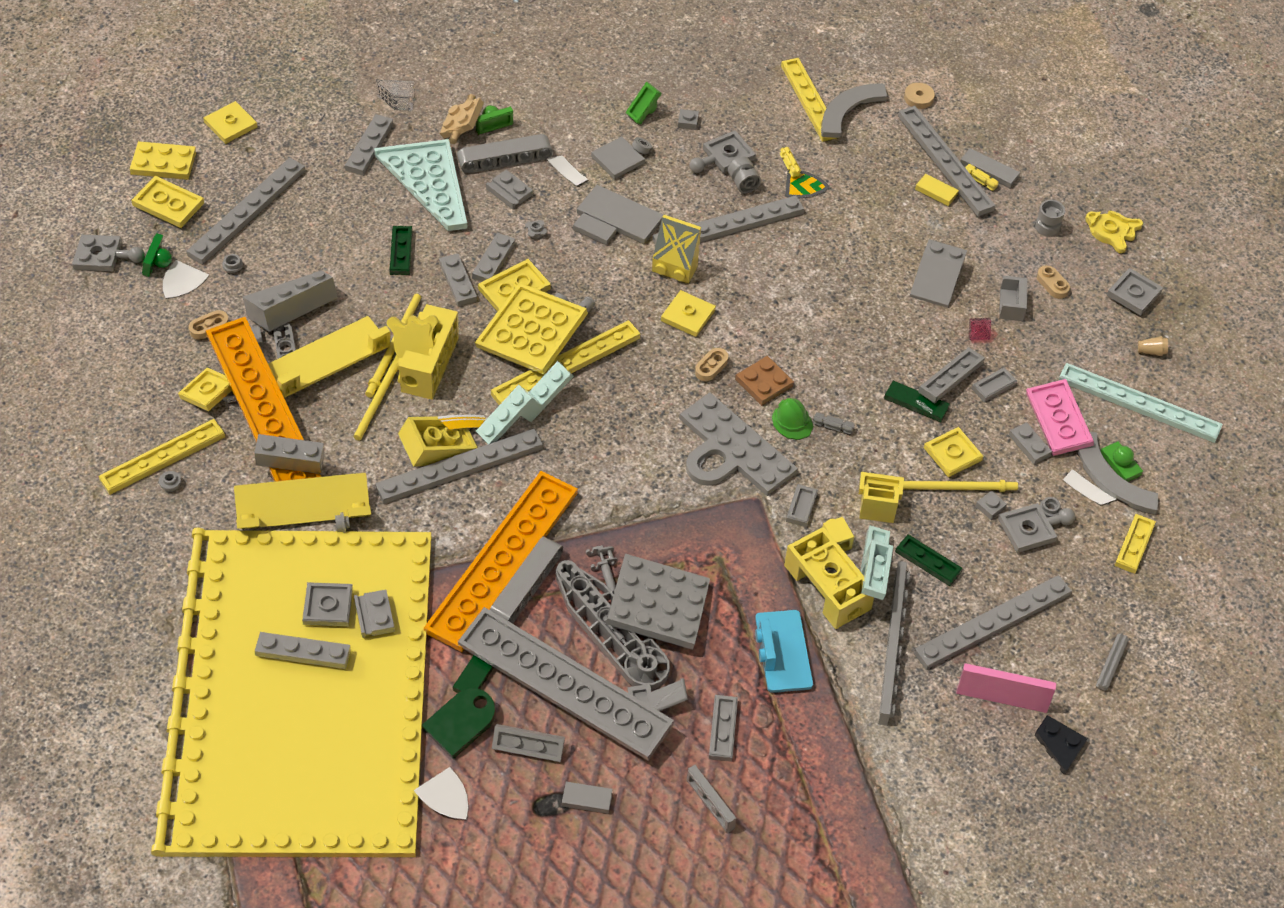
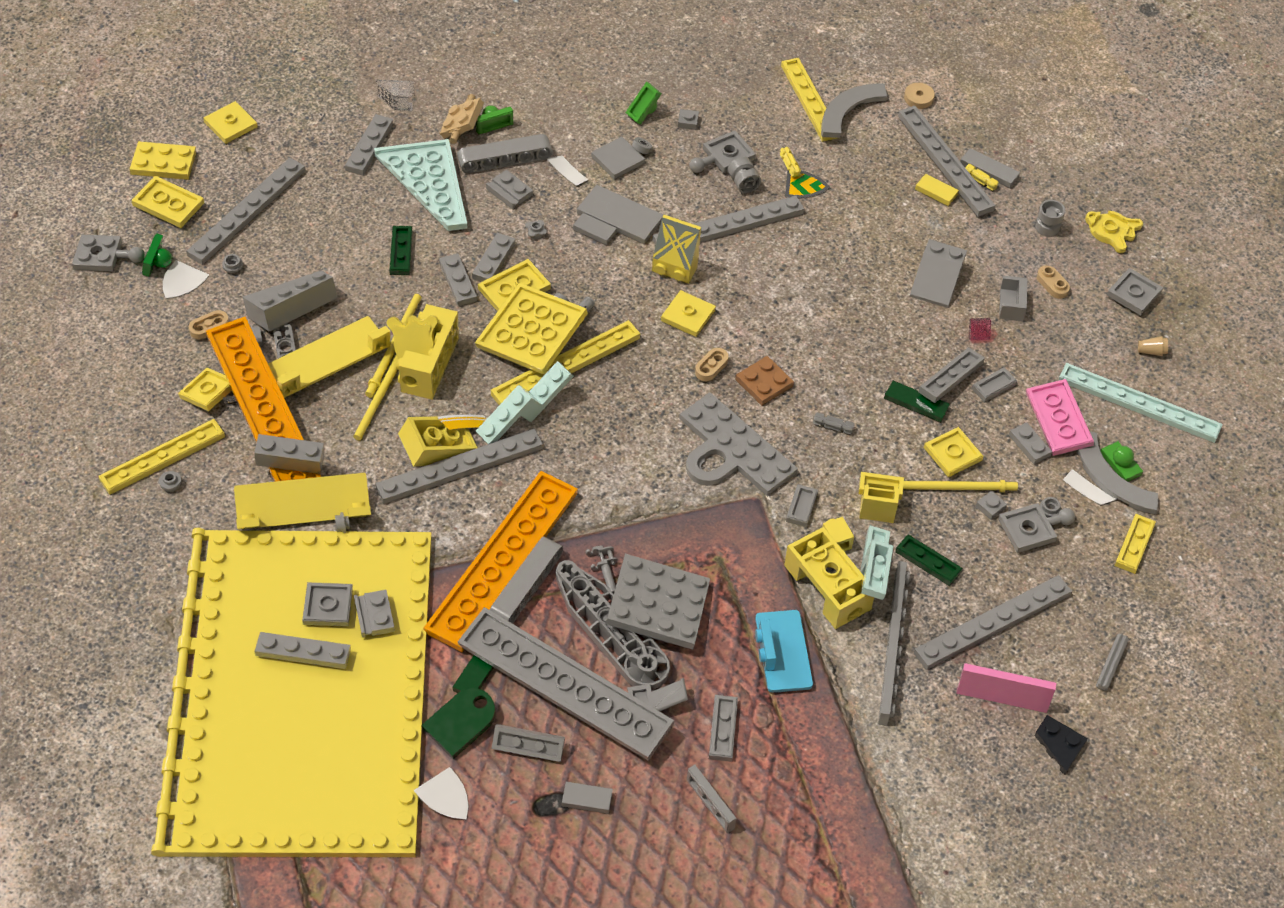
bright green piece [772,398,813,440] -> none

